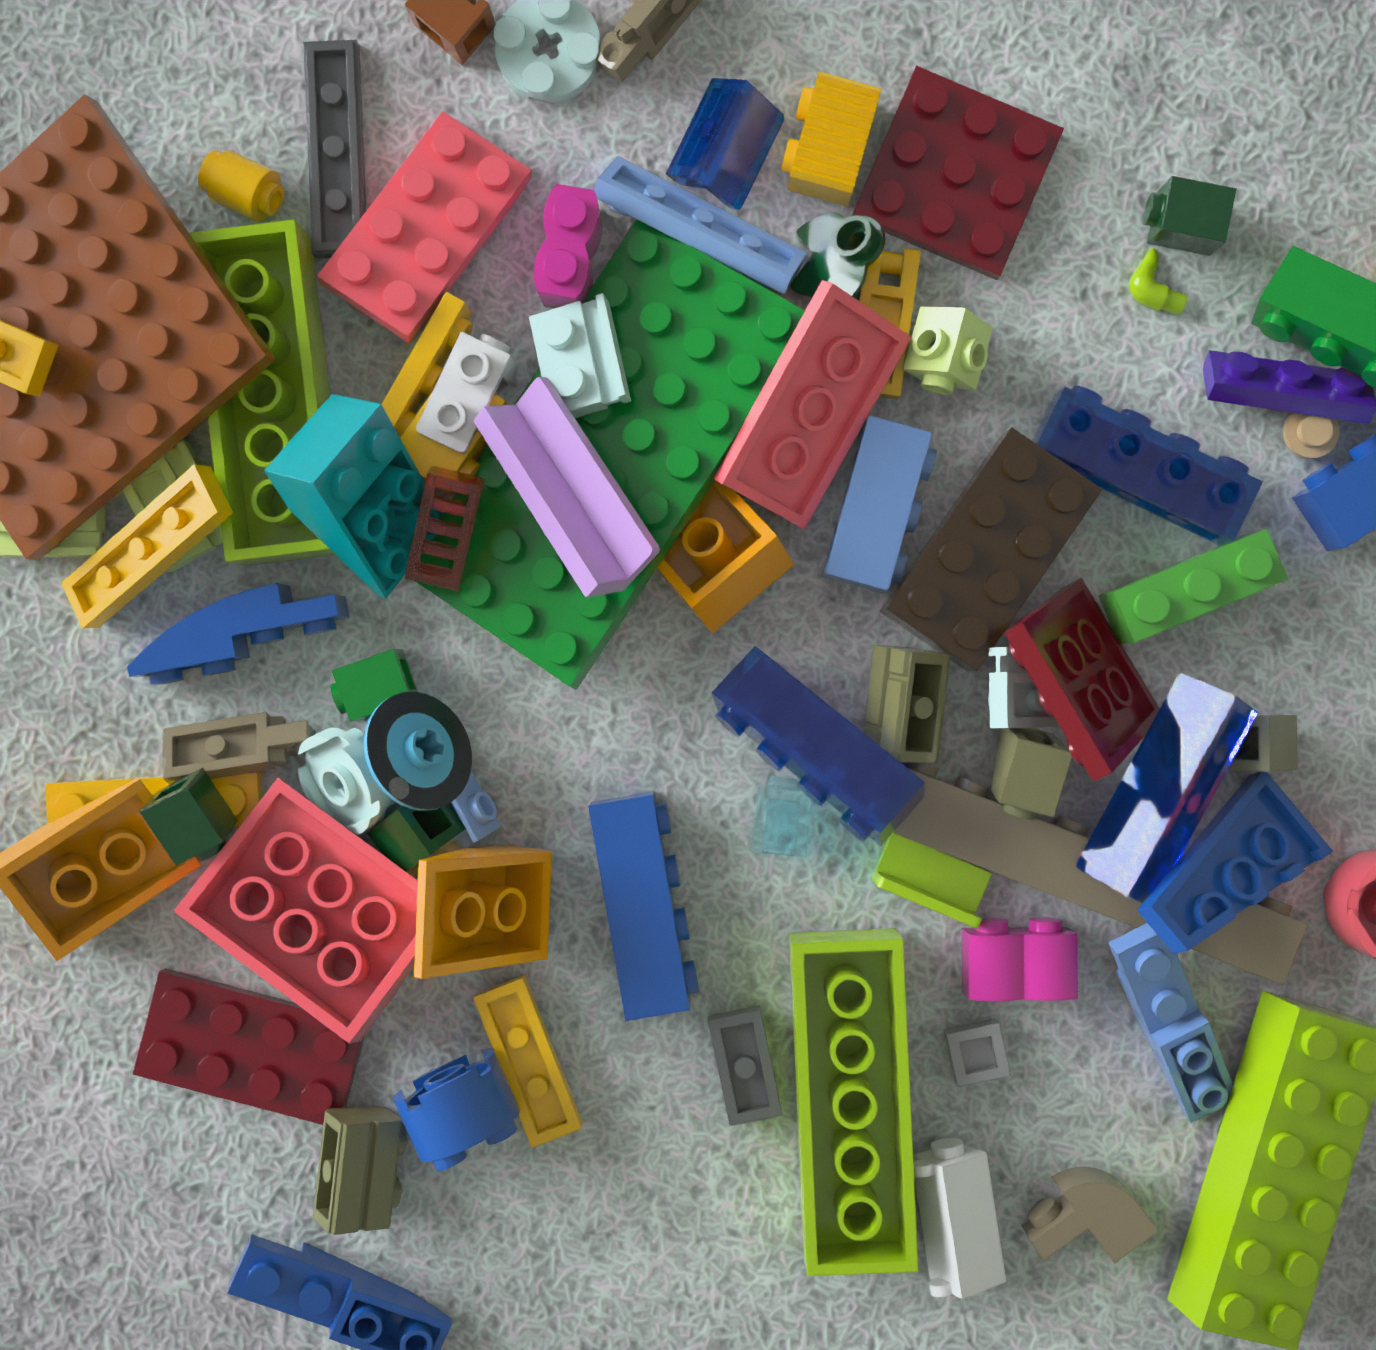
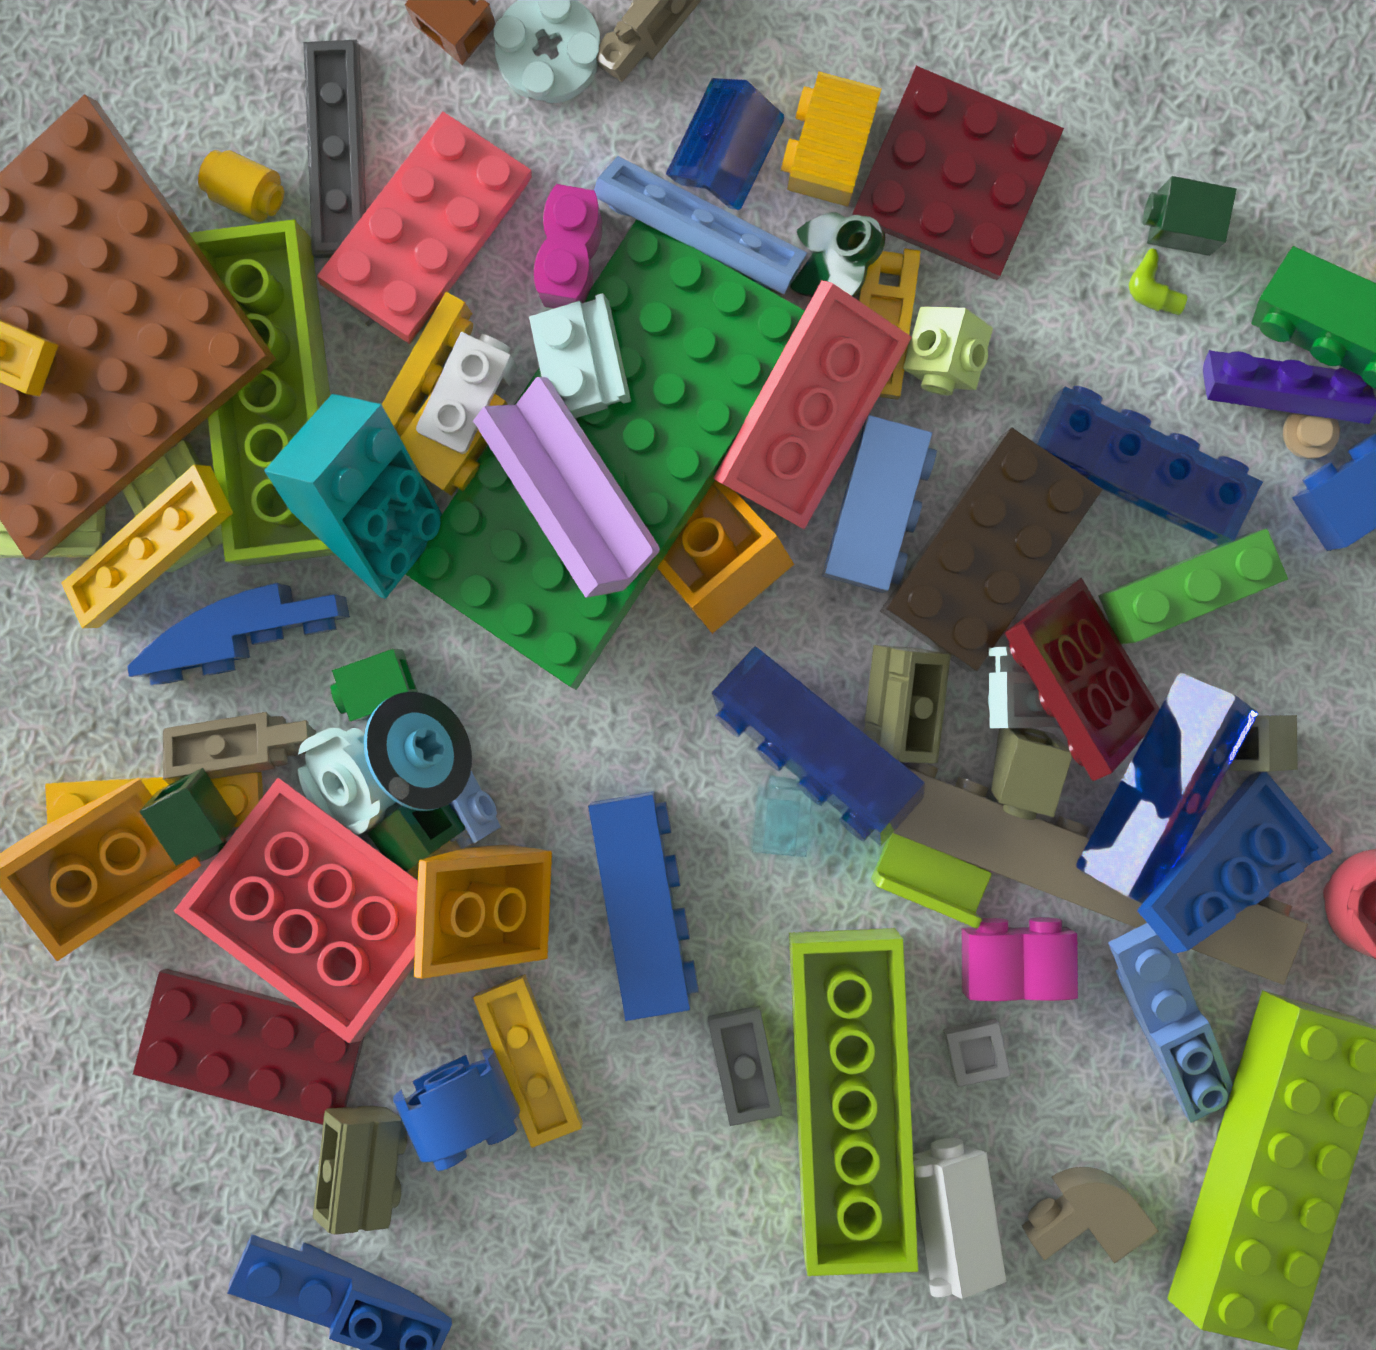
clear red slope [405,466,485,591] -> none

